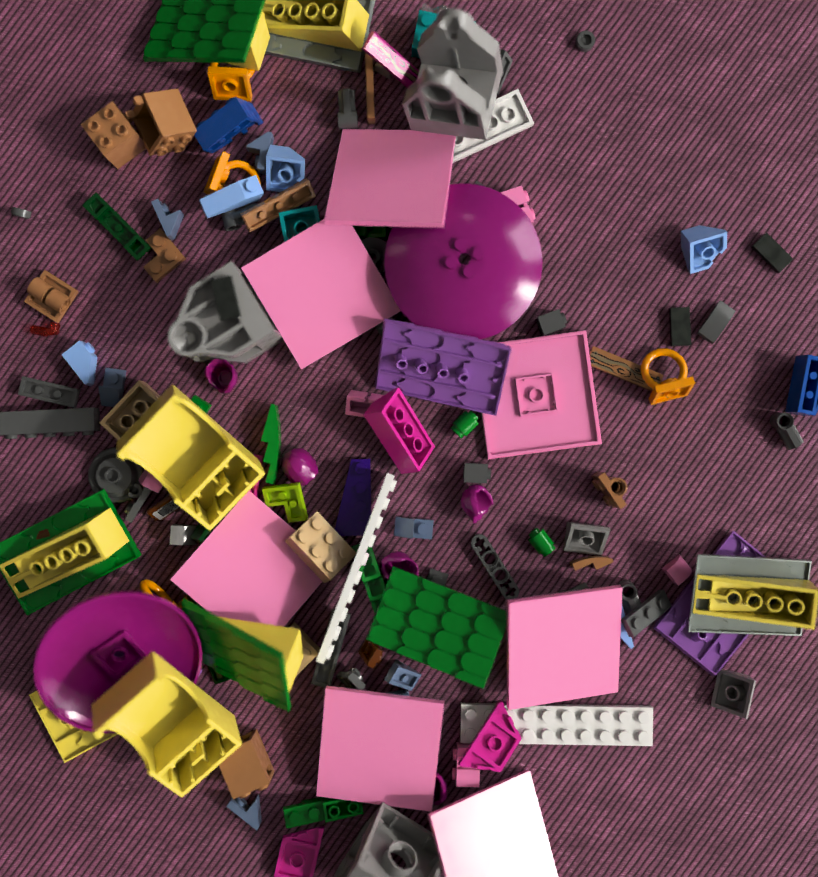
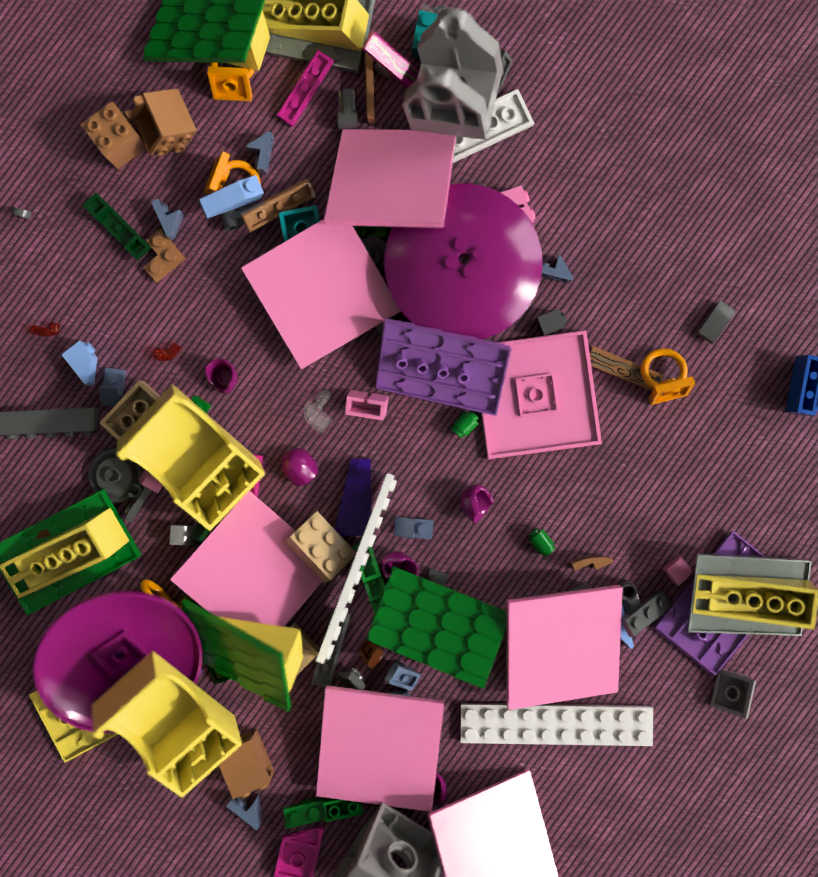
dark grey plate [18,376,80,408] -> none
medium nougat plate [24,270,79,323] -> none
slope [147,495,181,521] -> none
light grey brick [168,261,284,364] -> none
blue wedge [194,97,264,153] -> none
pearl dark grey tile [211,275,242,321] -> none
green slope [261,404,281,484] -> none
lime plate [262,482,308,523] -> none
light blue slope [266,145,305,192] -> none
dark pink slope [364,387,435,474] -> none
bright pink piece [452,742,480,788] -> none
dark pink wing [458,700,522,772] -> none
dark grey brick [463,463,491,484] -> none
dark grey beam [471,534,519,600] -> none
light grey slope [564,521,610,555] -> none
dark grey tile [575,31,595,52] -> none
medium nougat plate [591,472,627,509] -> none
pearl dark grey tile [669,307,691,347] -> none
light blue slope [681,225,727,274] -> none
pearl dark grey tile [751,232,793,274] -> none
dark grey piece [770,412,804,450] -> none
none -> clear red arm [152,342,182,361]
none -> dark pink tile [276,50,334,127]
none -> clear brick [304,389,334,434]
none -> sand blue slope [541,254,573,284]

